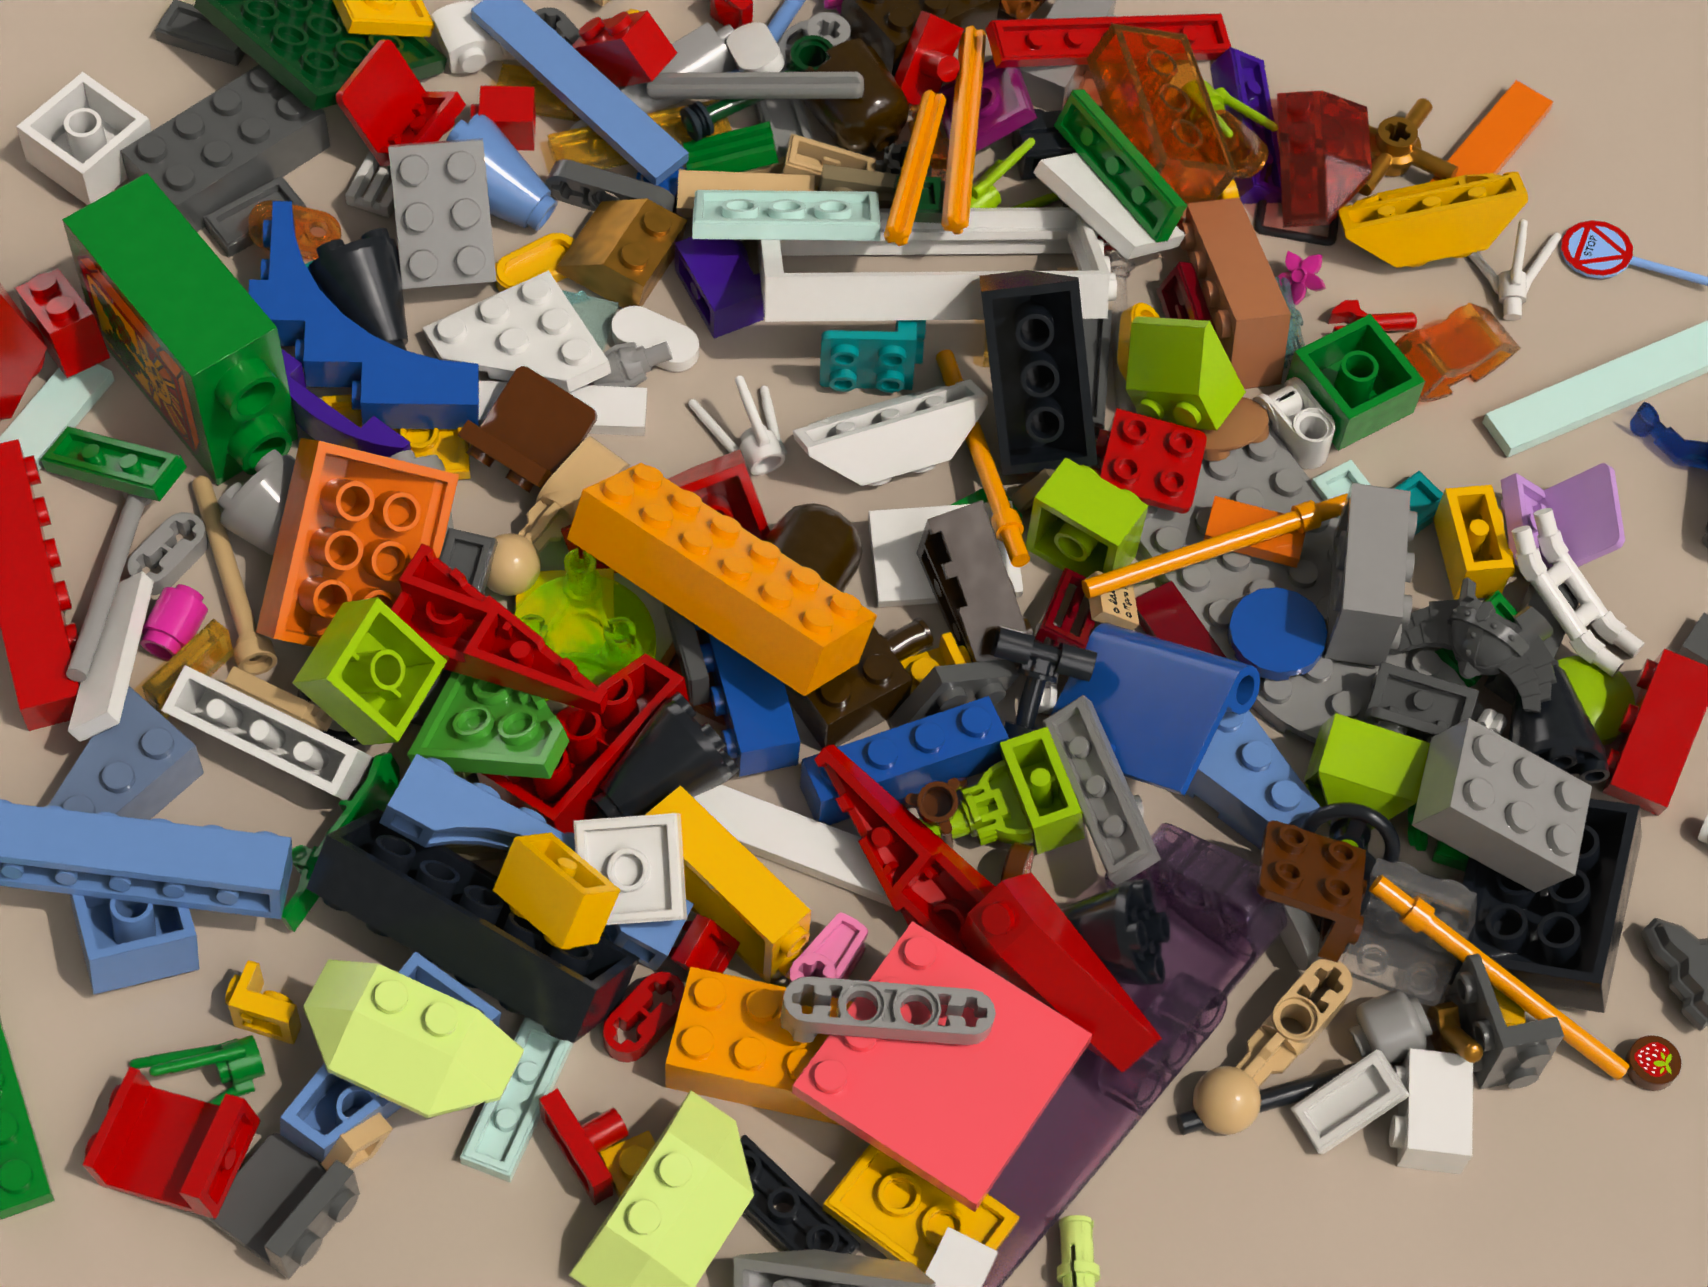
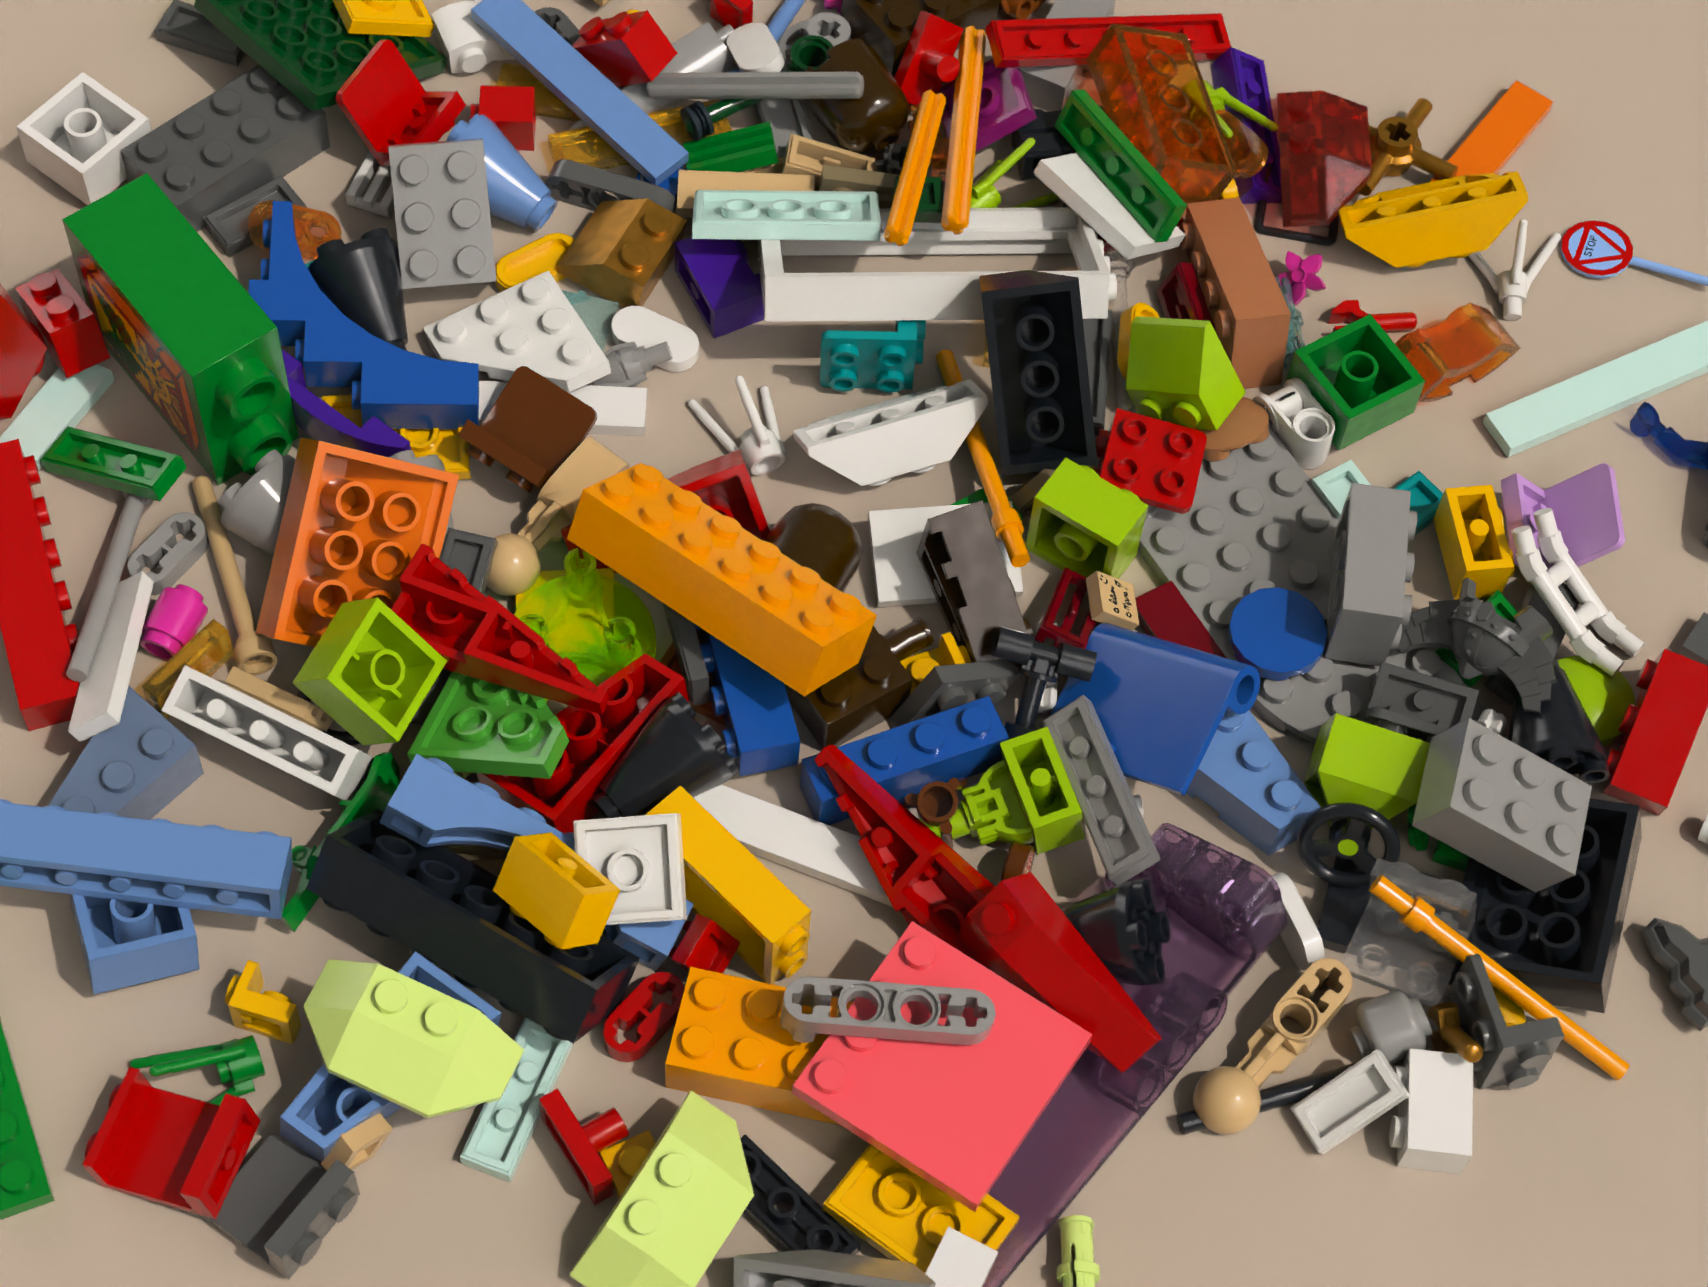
bright pink piece [789,912,868,998] -> none
light orange bar [1082,493,1348,599] -> none
orange tile [1203,496,1306,568] -> none
reddish brown bracket [1256,820,1367,963] -> none
reddish brown tile [1625,1035,1681,1091] -> none

